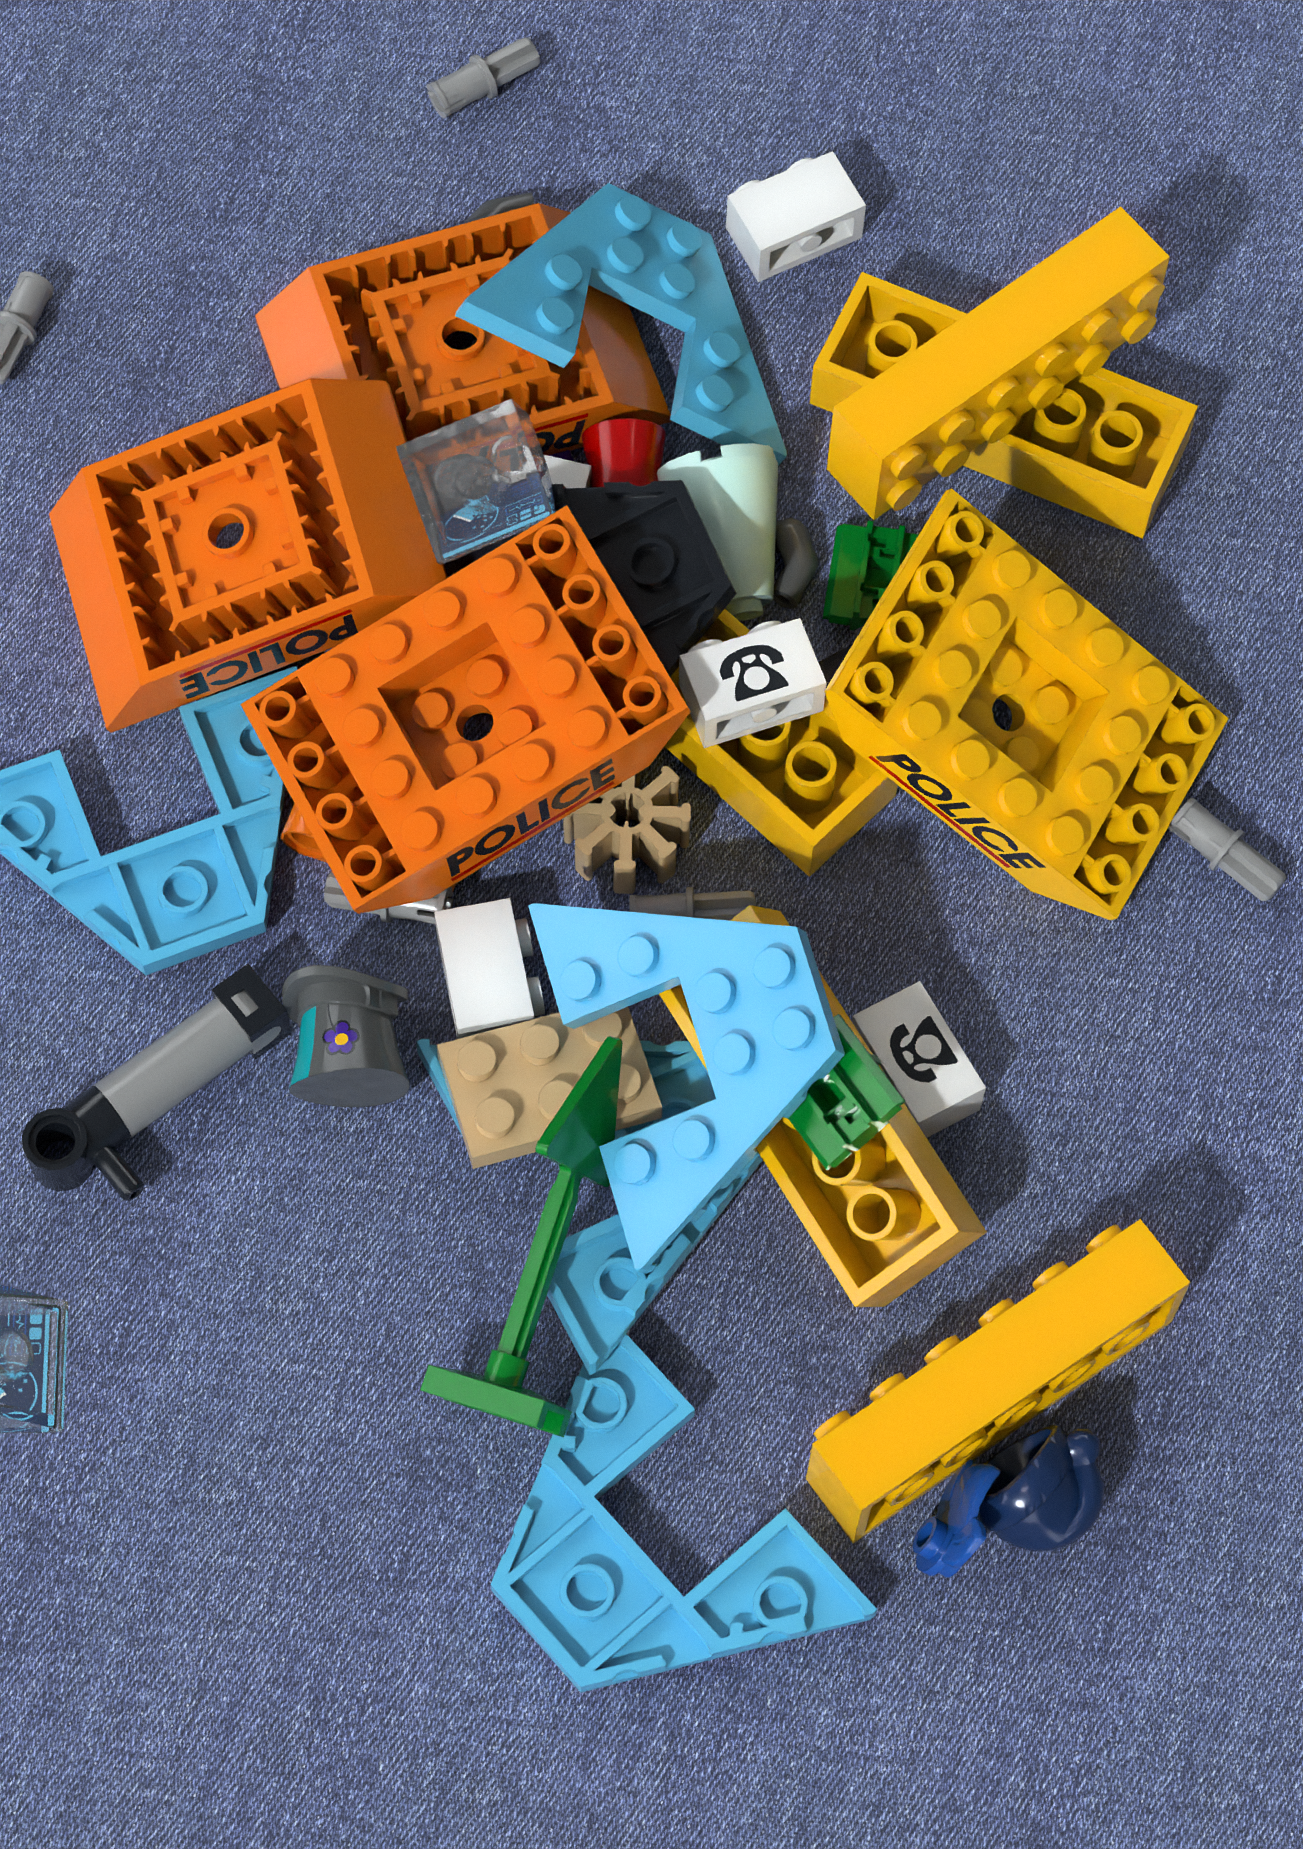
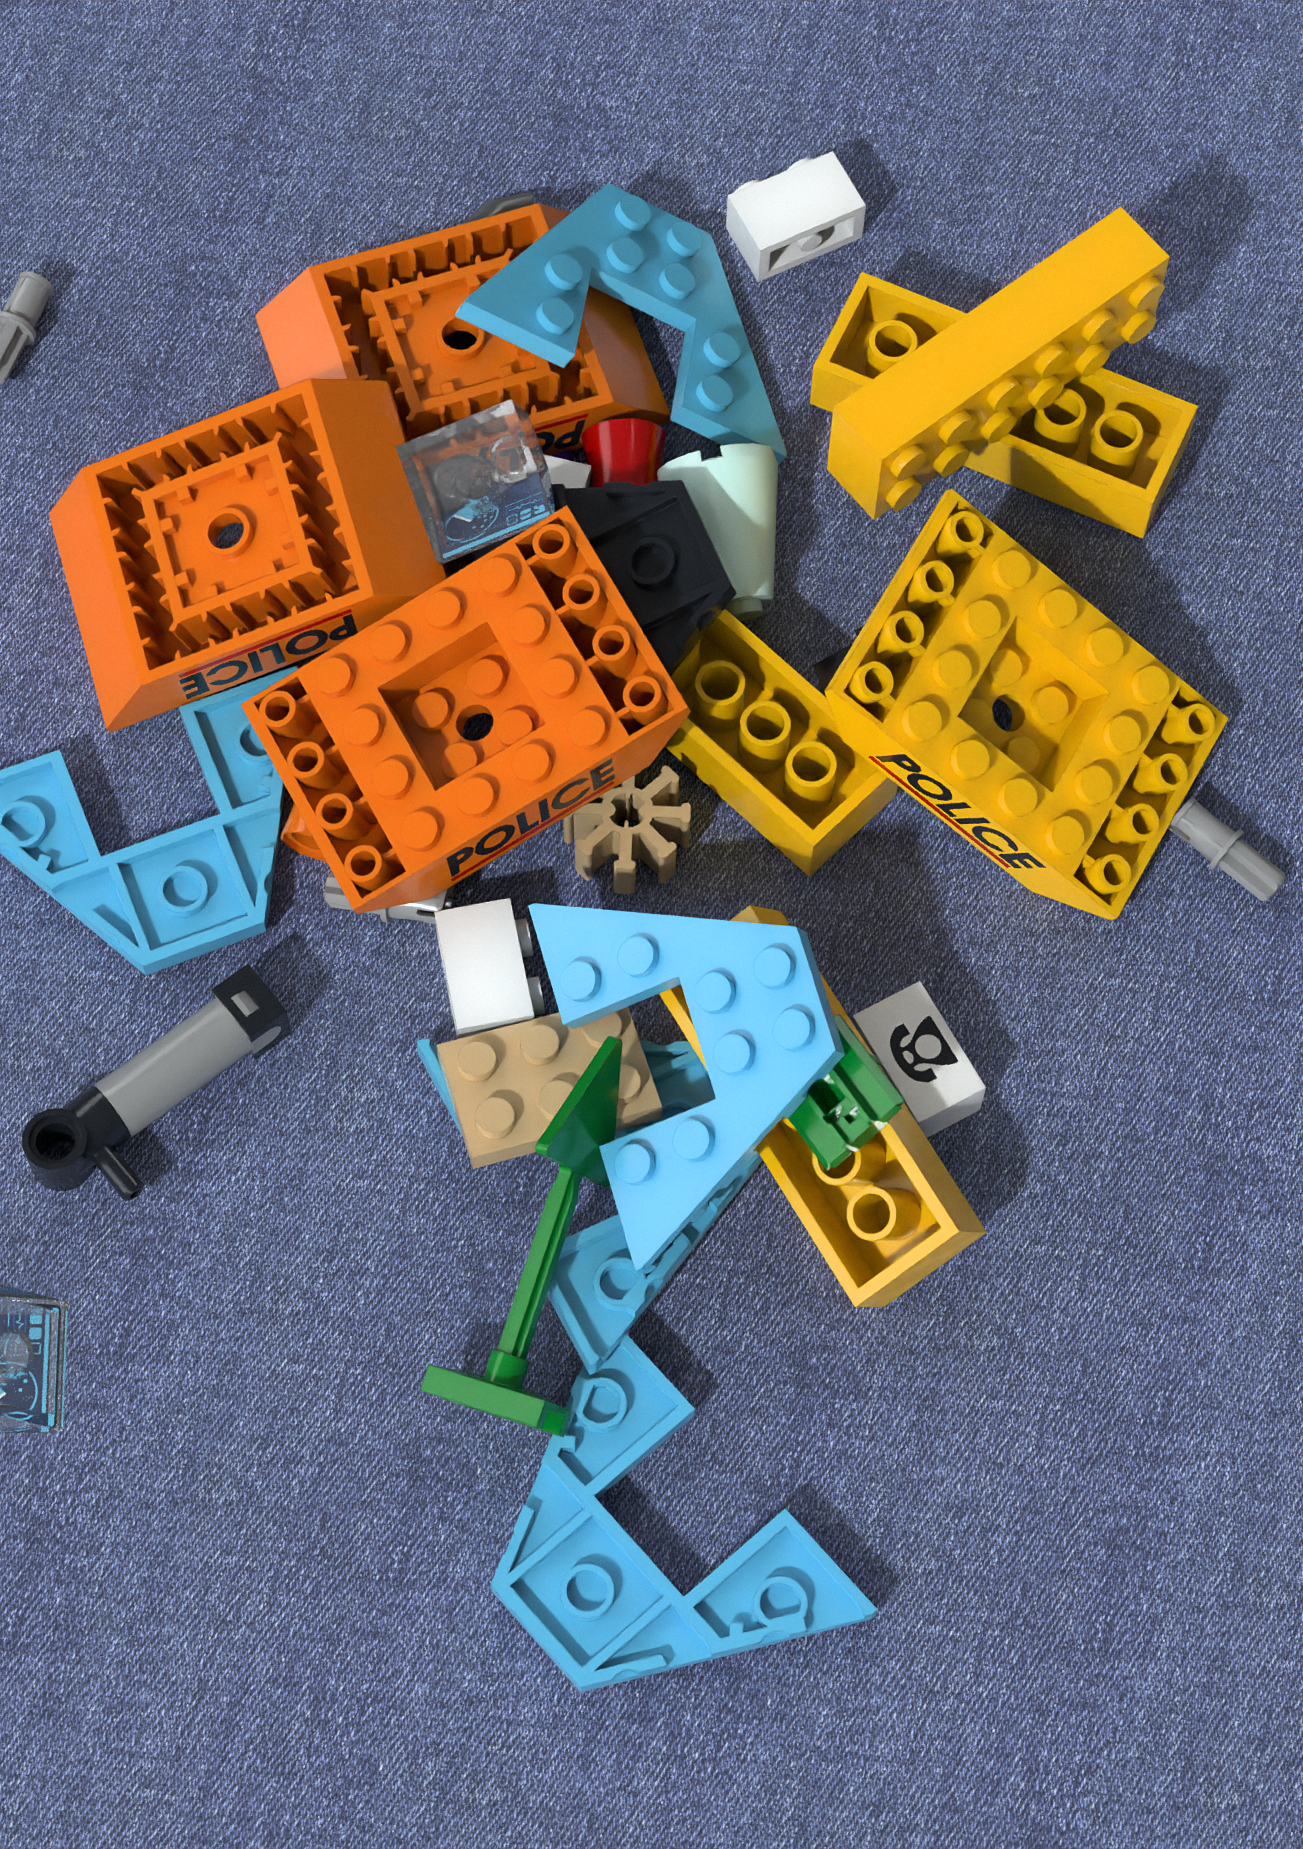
dark grey hat [282,965,410,1107] -> none
light grey axle [426,37,540,119] -> none
light grey axle [629,887,756,921] -> none
white brick [678,618,827,748] -> none
dark grey arm [773,518,819,609] -> none
yellow brick [806,1219,1190,1543] -> none
green piece [822,520,919,631] -> none
blue plate [913,1459,1000,1578] -> none
dark blue piece [978,1424,1105,1551] -> none

